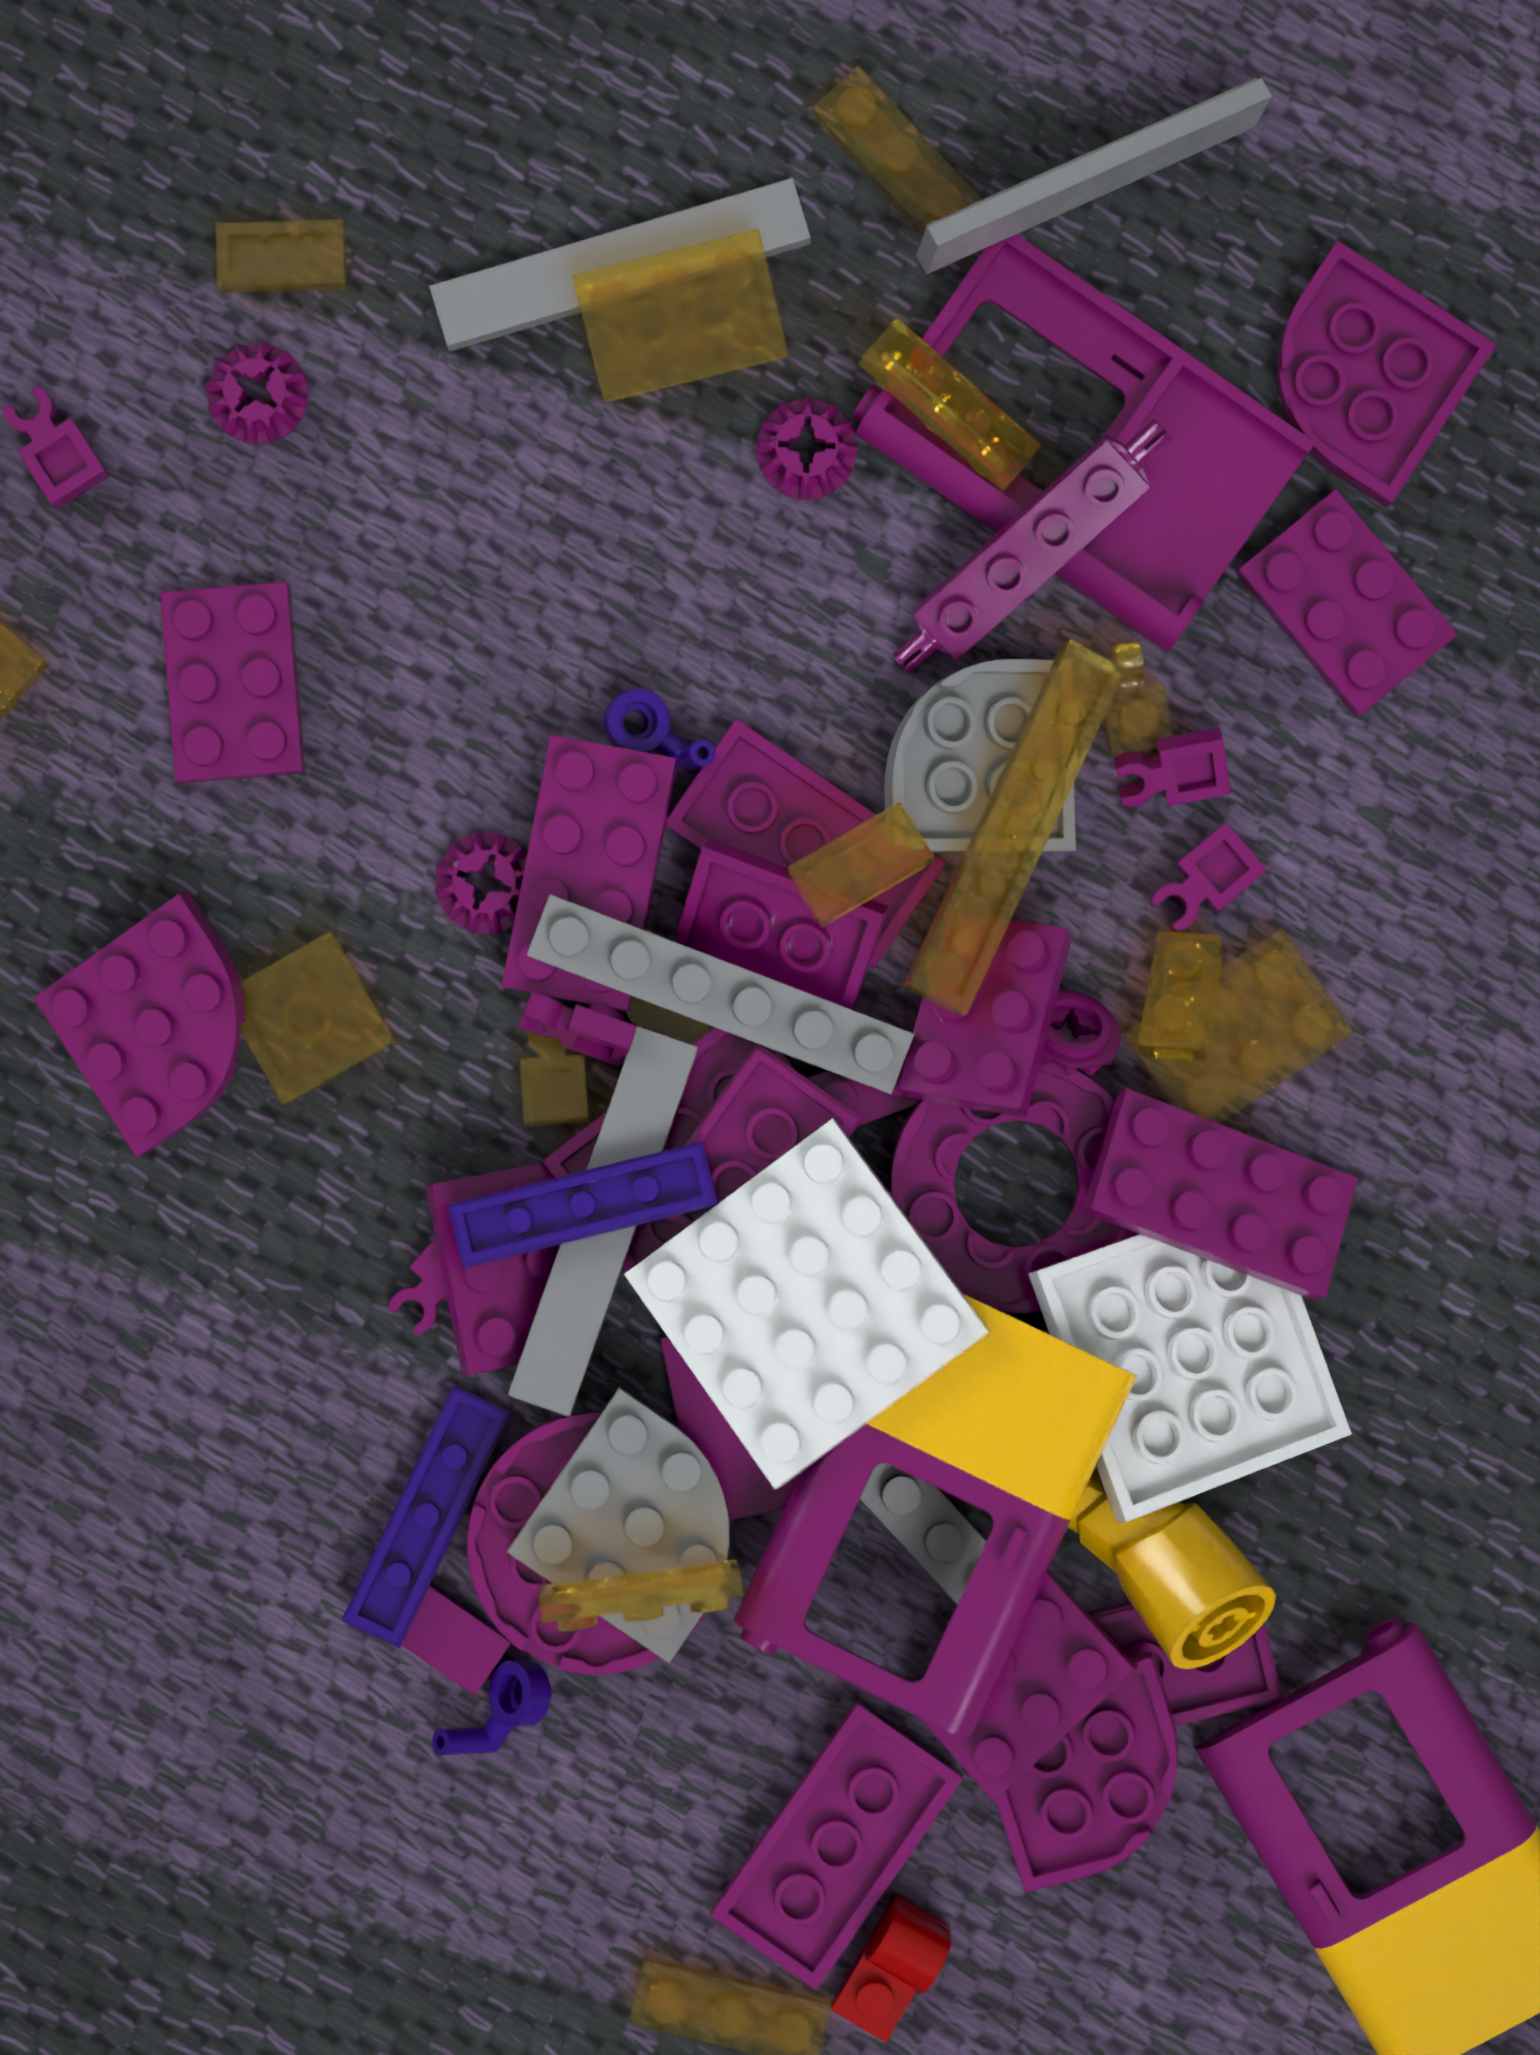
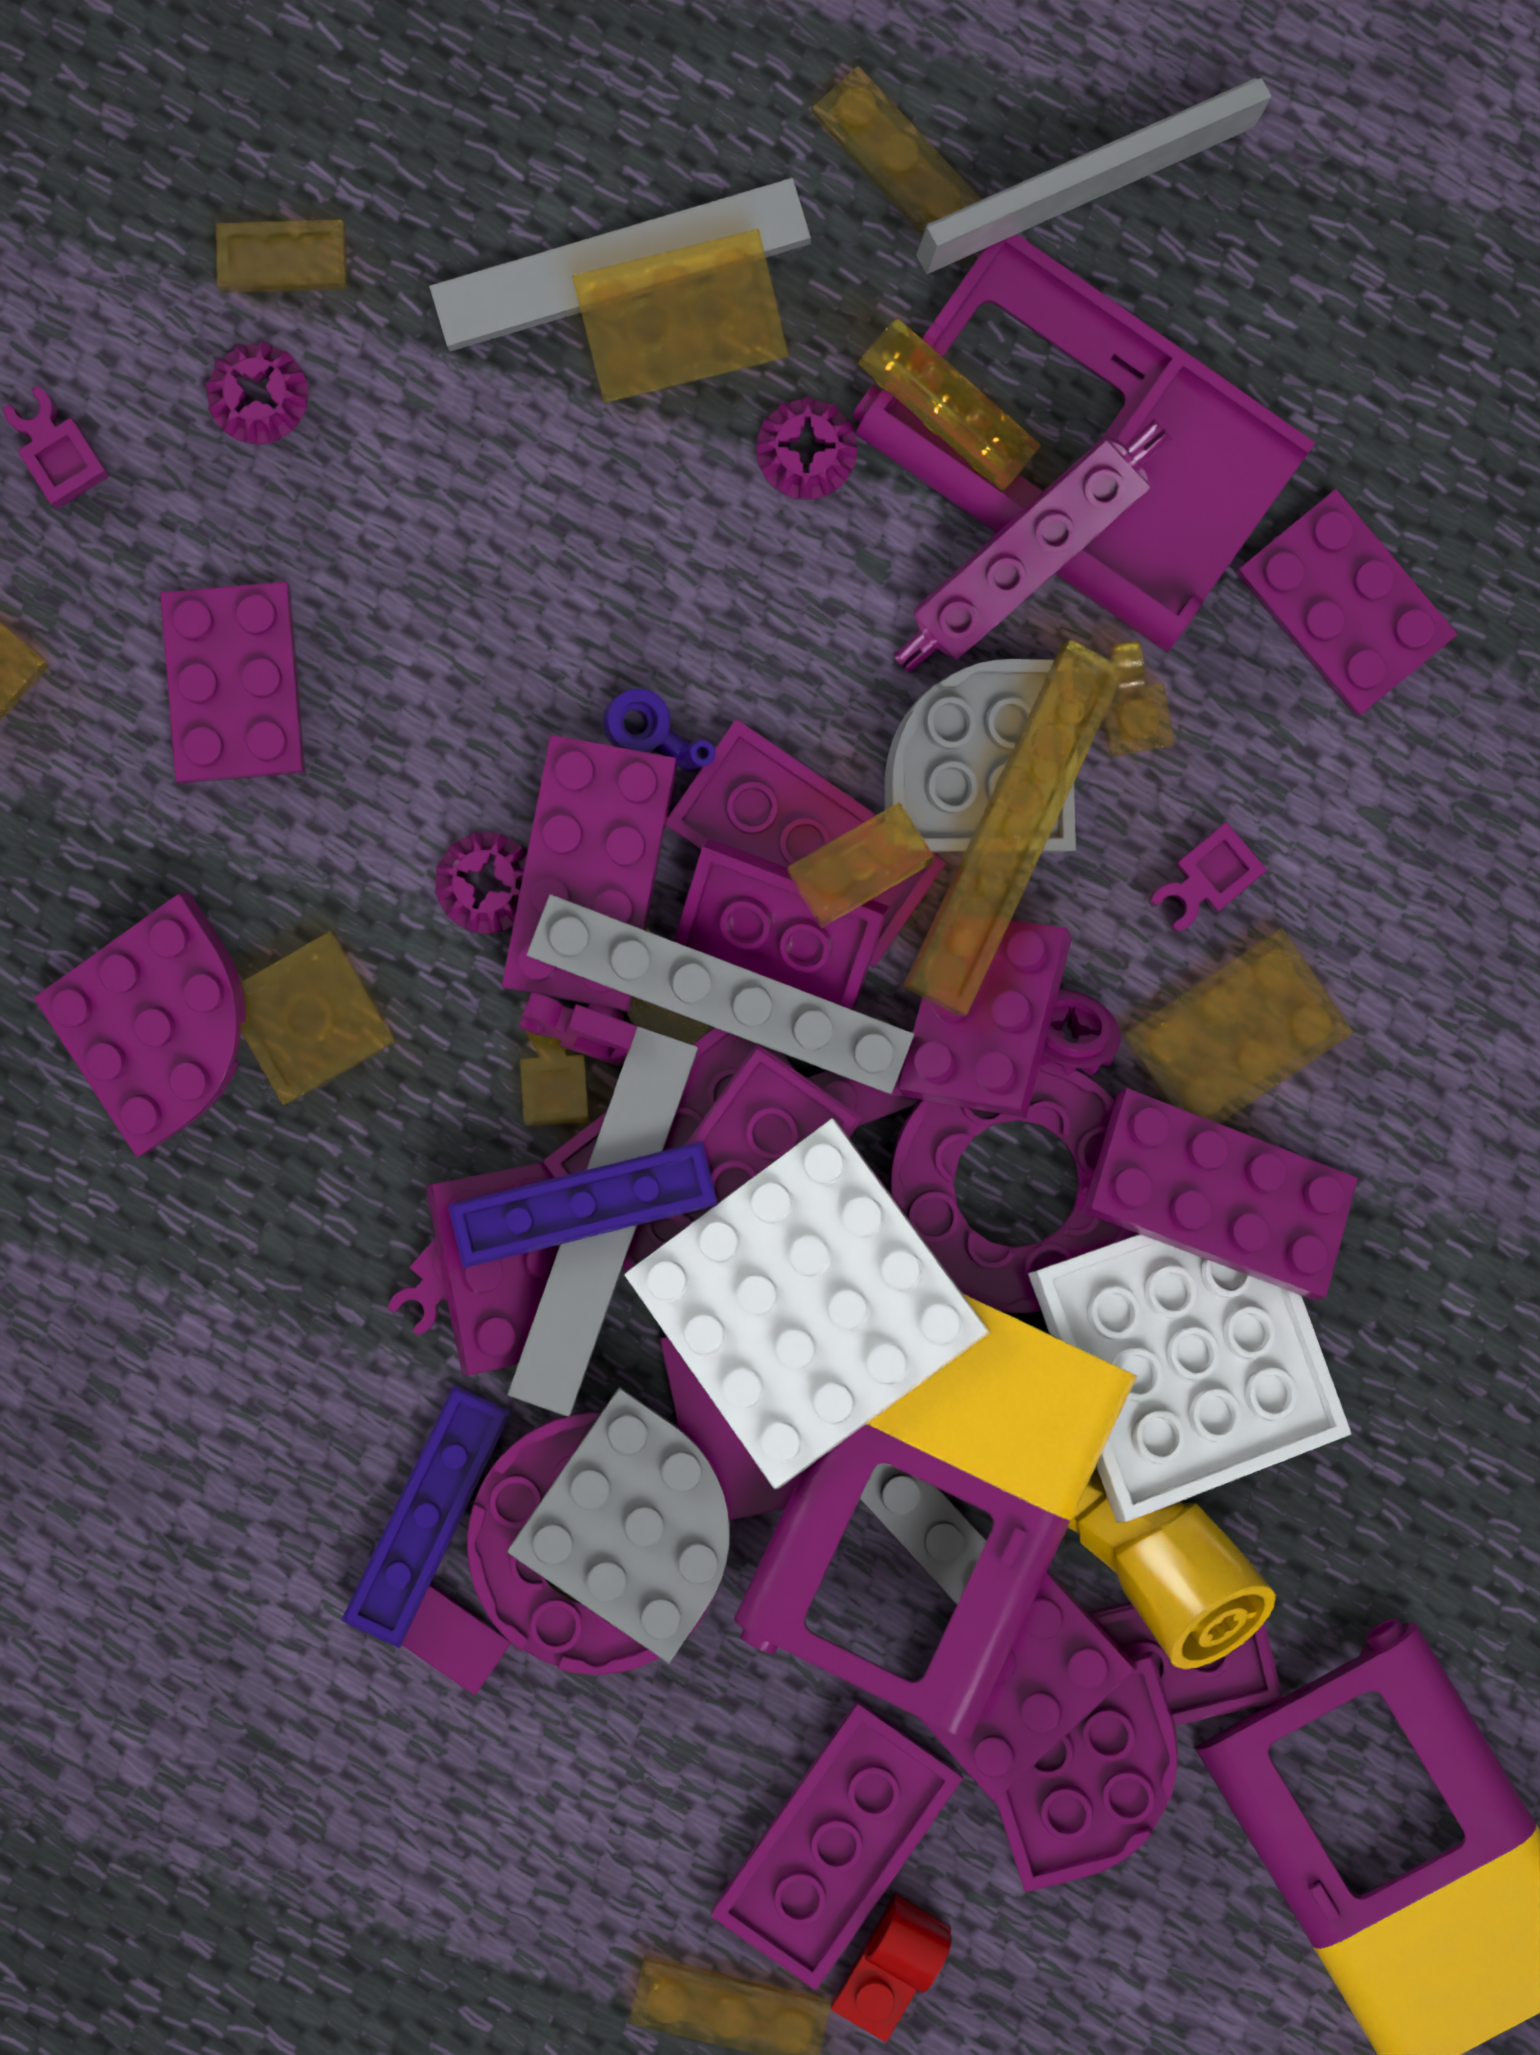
dark purple plate [432,1661,552,1755] -> none
clear yellow plate [539,1559,743,1631] -> none
magenta plate [1113,727,1231,806] -> none
clear yellow plate [1137,931,1225,1061] -> none
magenta plate [1277,240,1497,508] -> none

